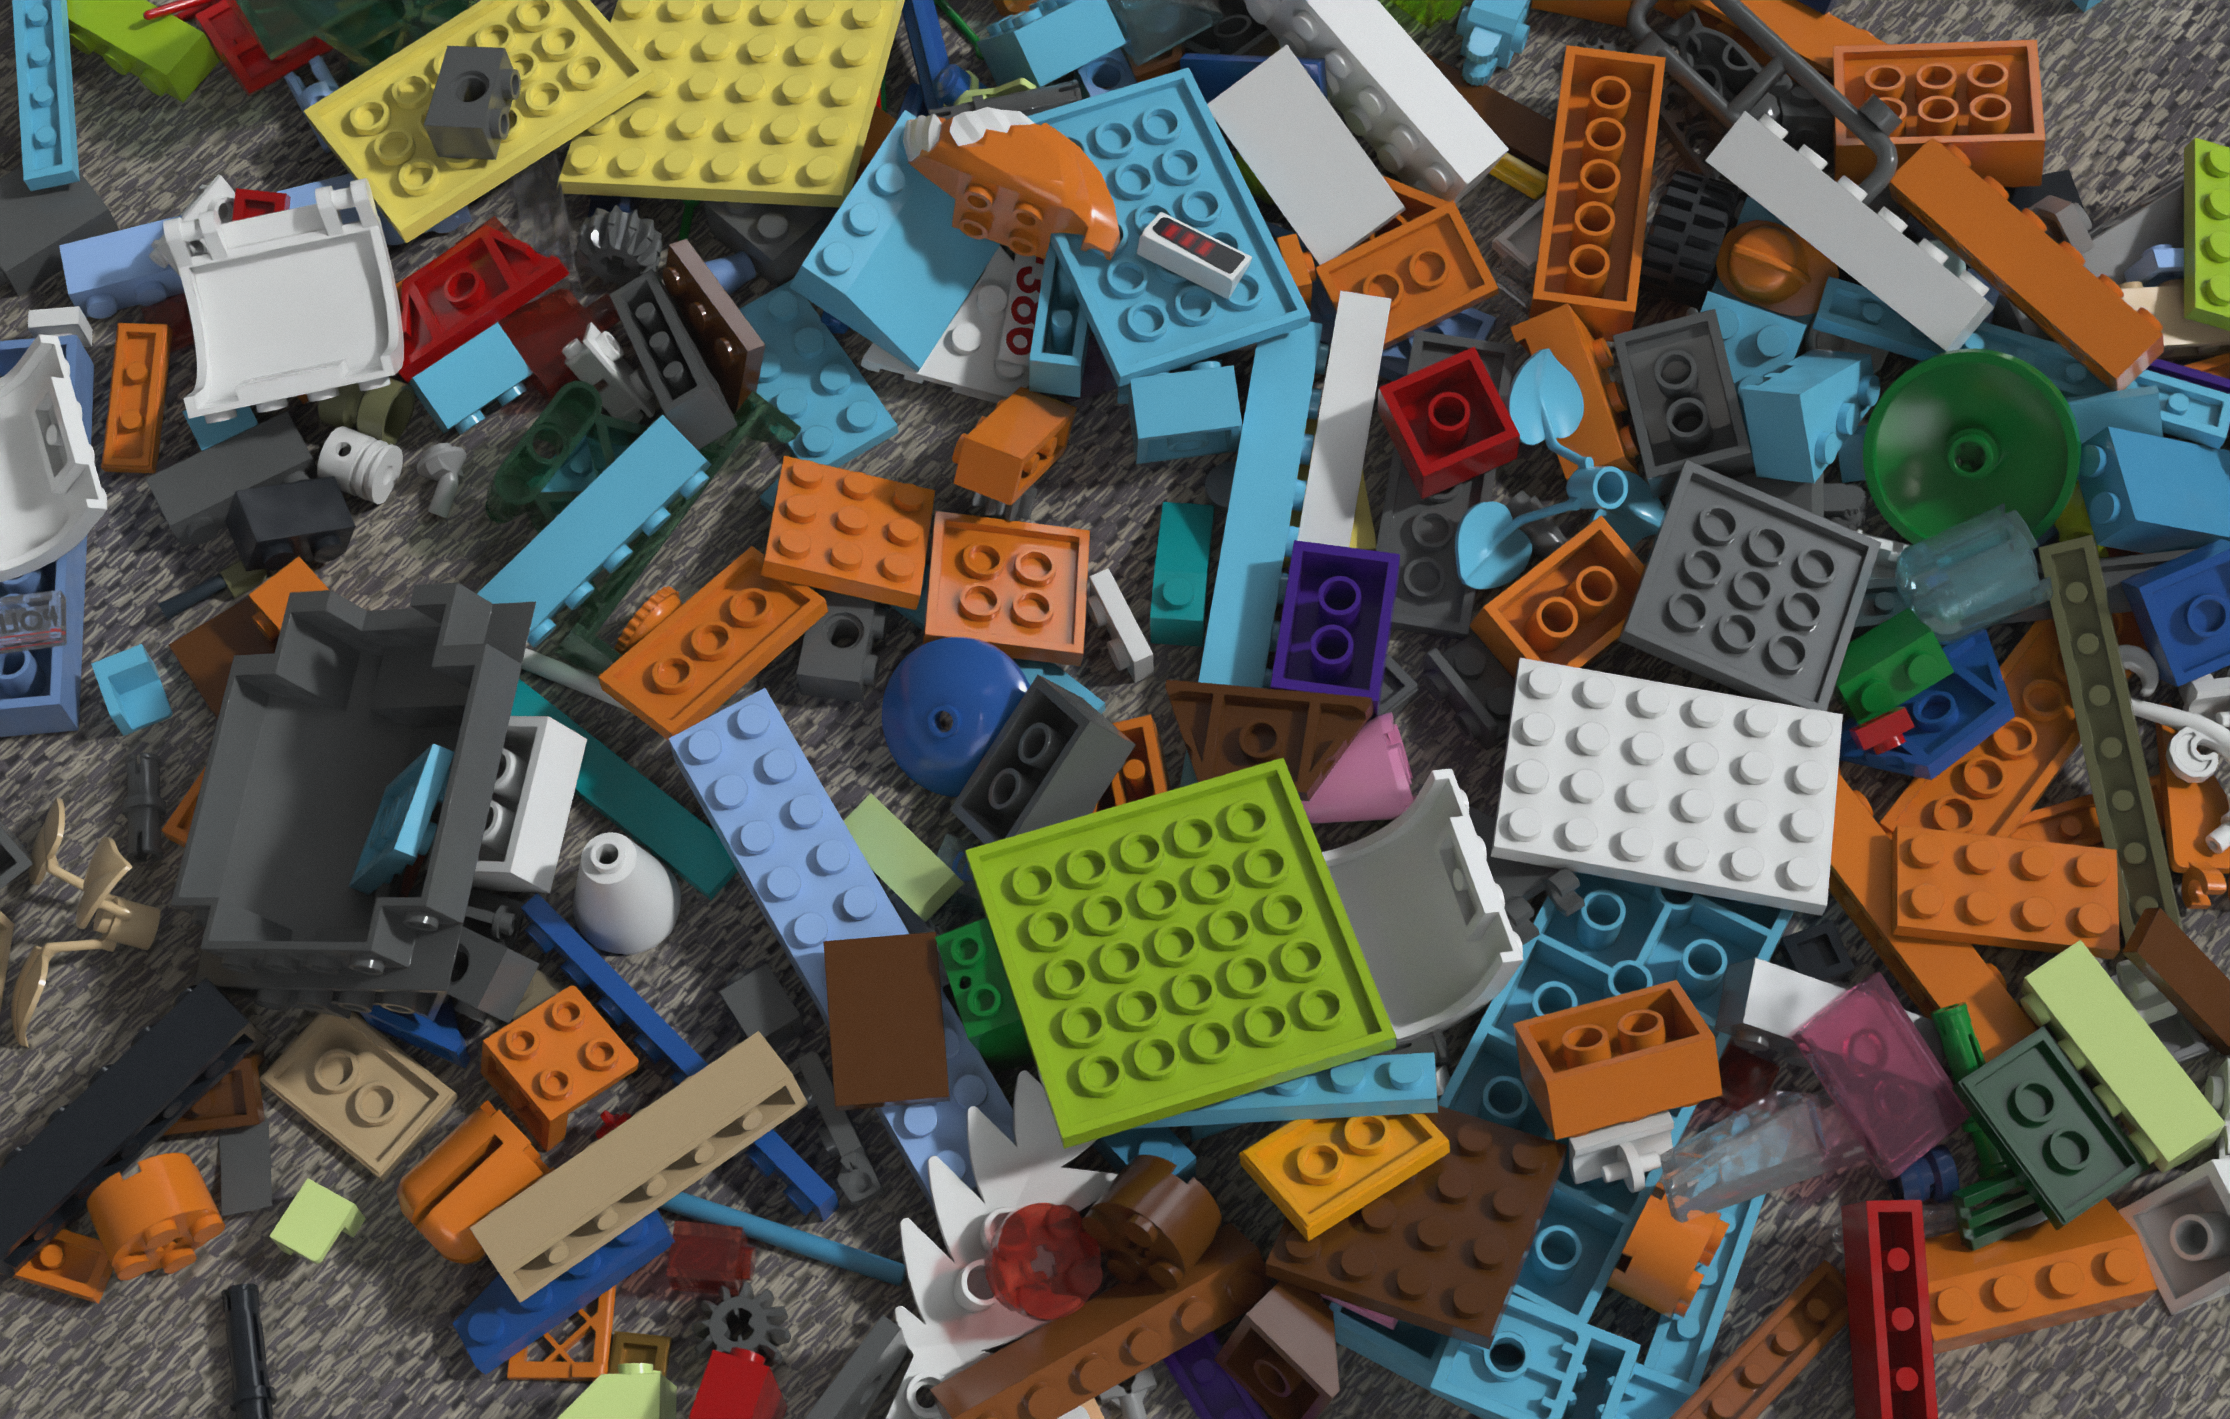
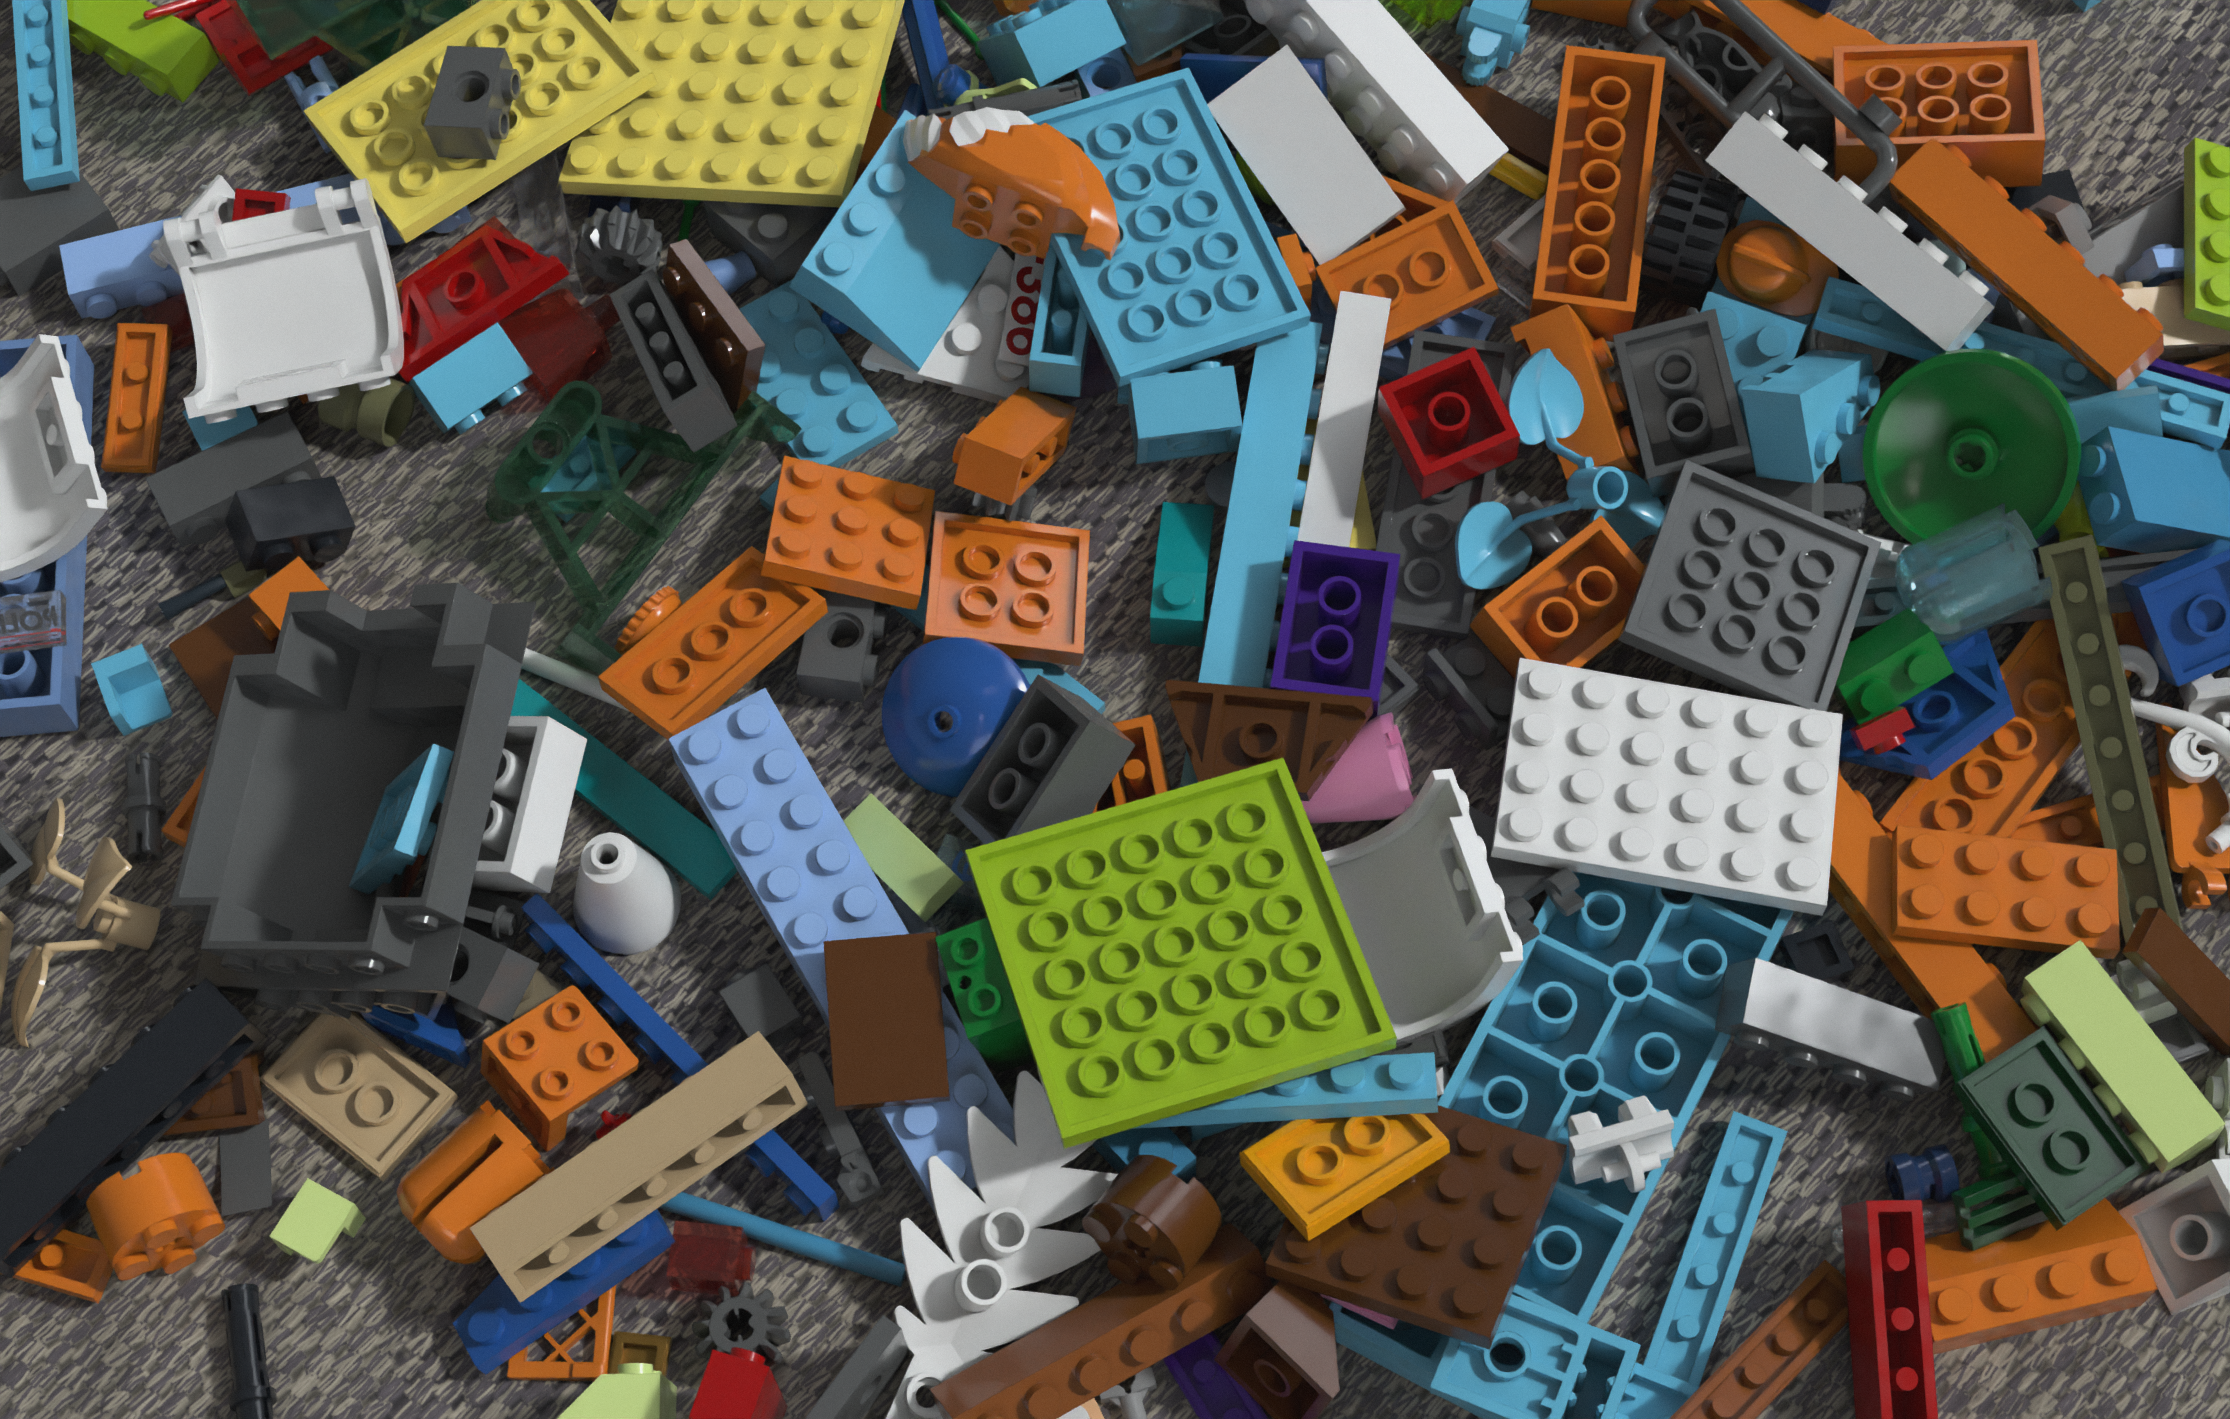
white tile [28,306,93,347] -> none
white piece [317,426,403,505] -> none
light grey plate [416,443,467,519] -> none
medium azure brick [477,415,712,648] -> none
white hinge [562,322,657,428] -> none
clear red plate [984,1203,1103,1321] -> none
white plate [1086,568,1154,683] -> none
white slope [1137,212,1253,300] -> none
orange brick [1513,980,1723,1140] -> none
orange brick [1607,1182,1730,1318] -> none
clear wedge [1660,1090,1873,1223] -> none
clear red plate [1710,1043,1780,1119] -> none
clear pink tile [1791,972,1971,1180] -> none

